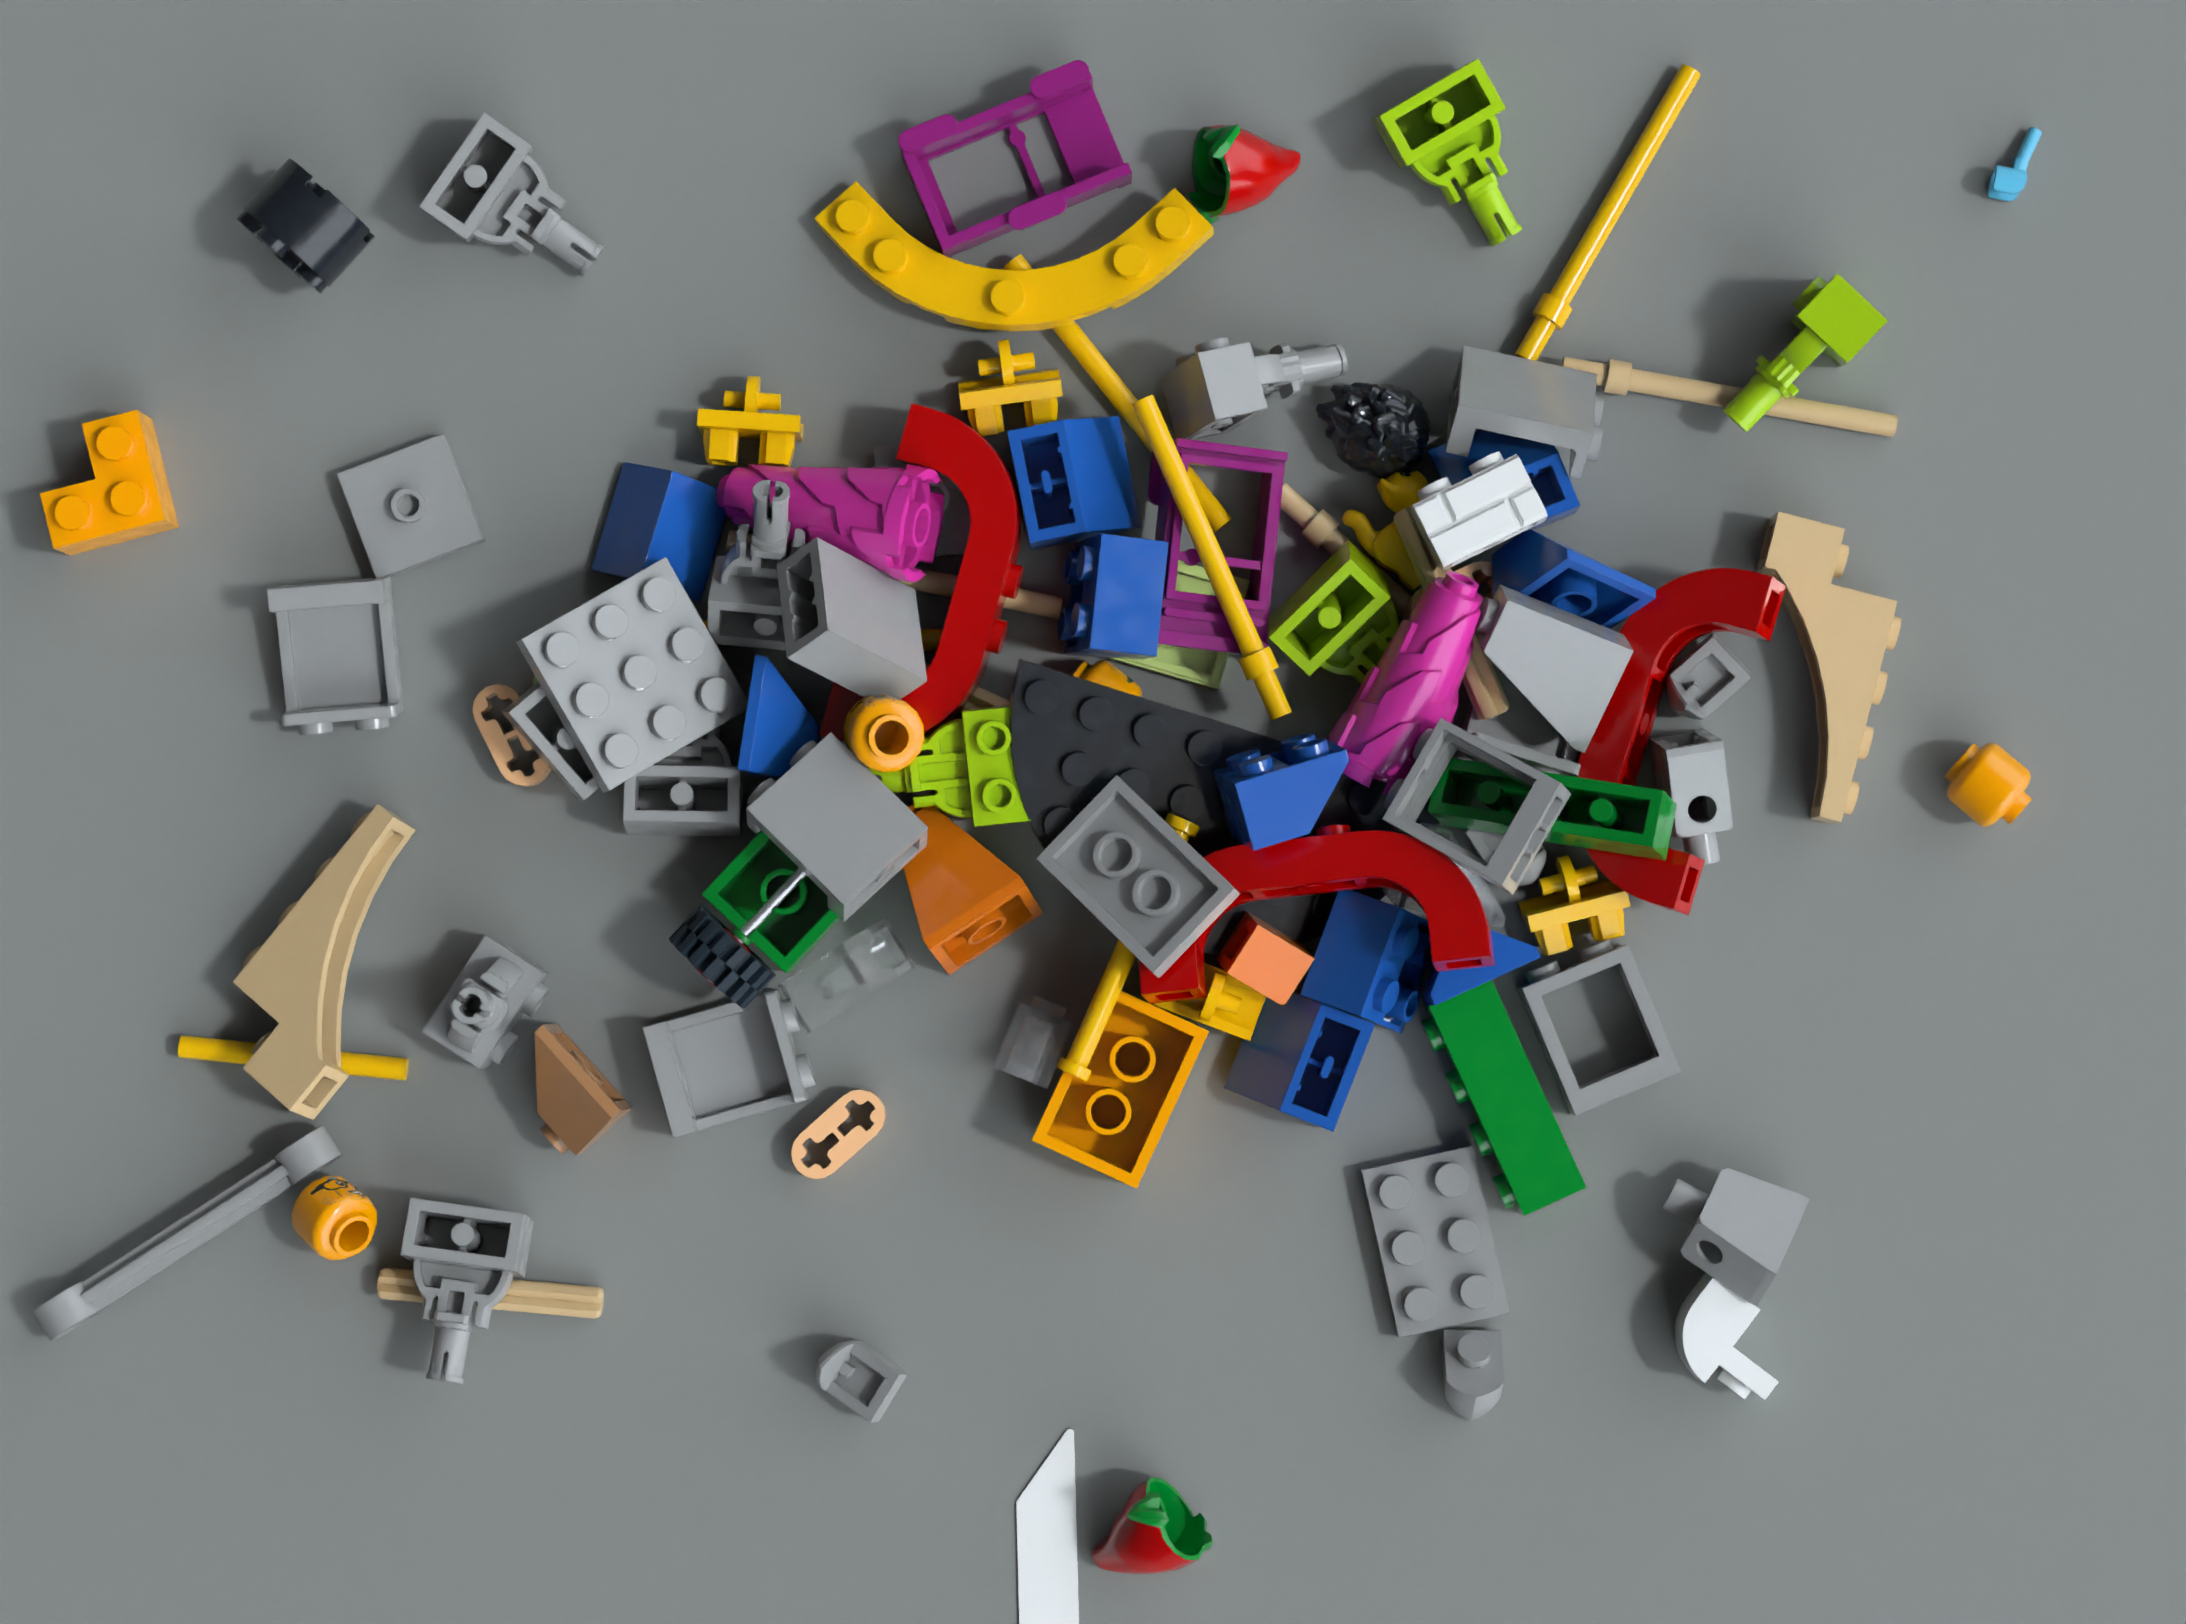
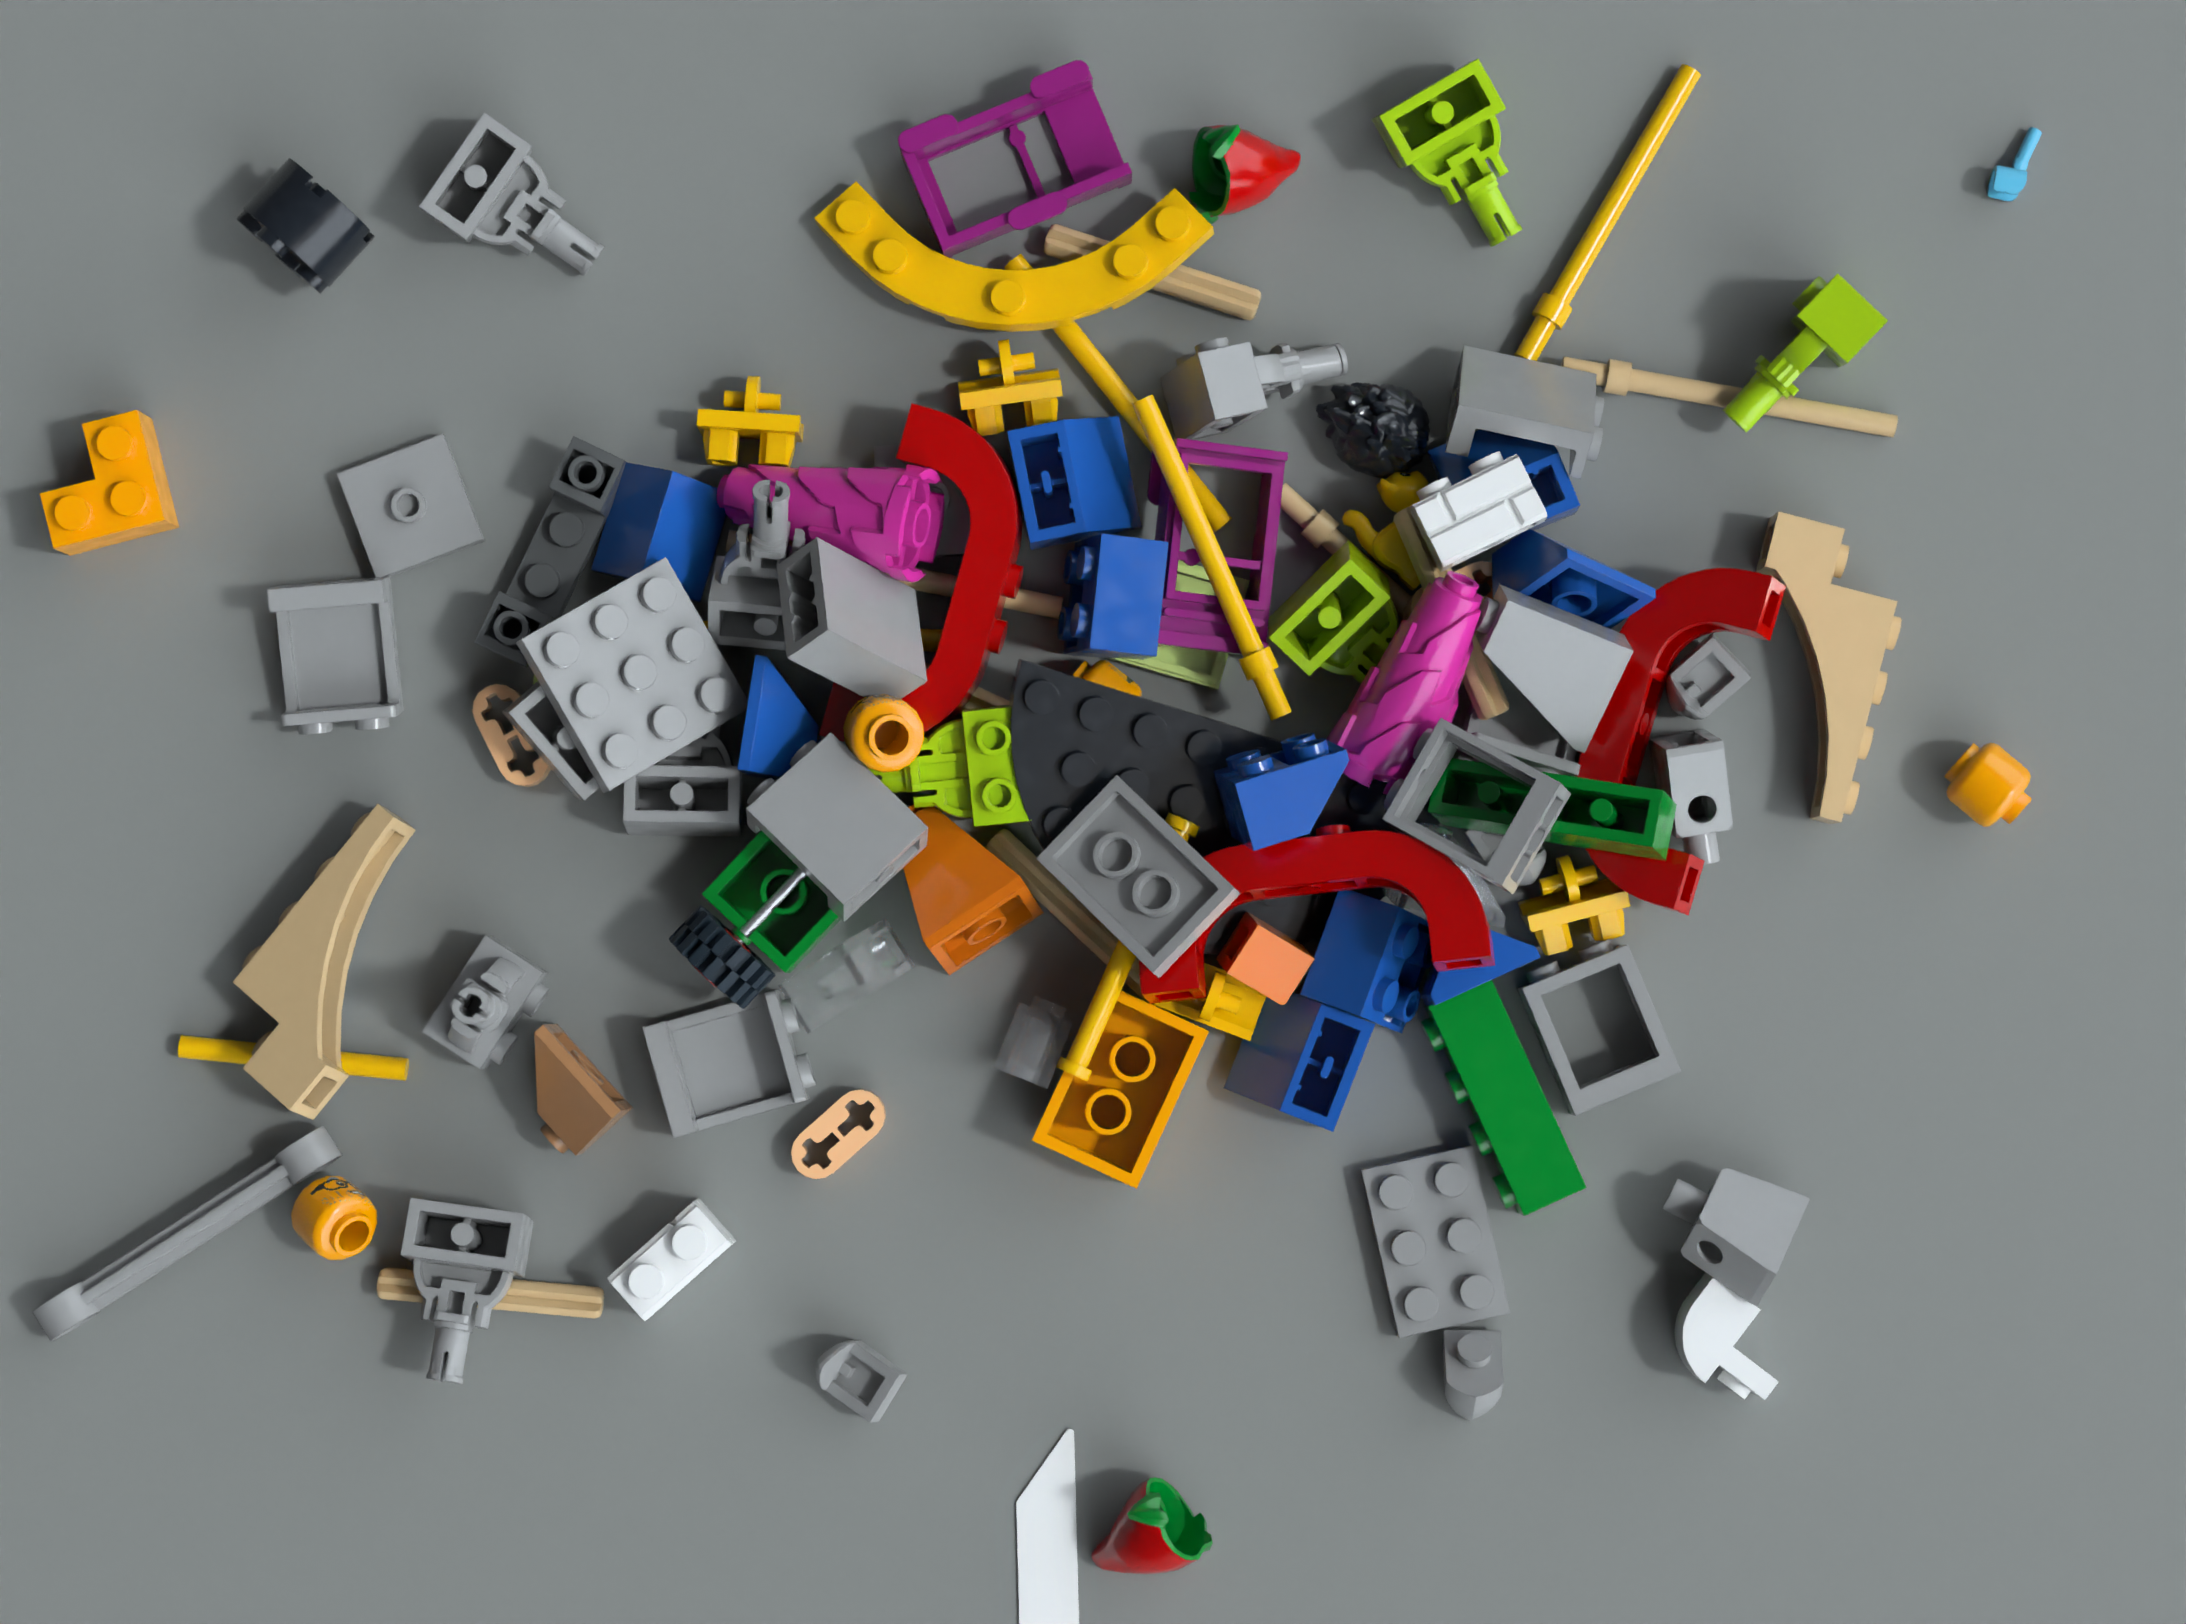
none -> dark grey slope [474,436,626,668]
none -> white brick [607,1198,736,1321]
none -> tan axle [986,829,1146,1000]
none -> tan axle [1043,224,1261,320]

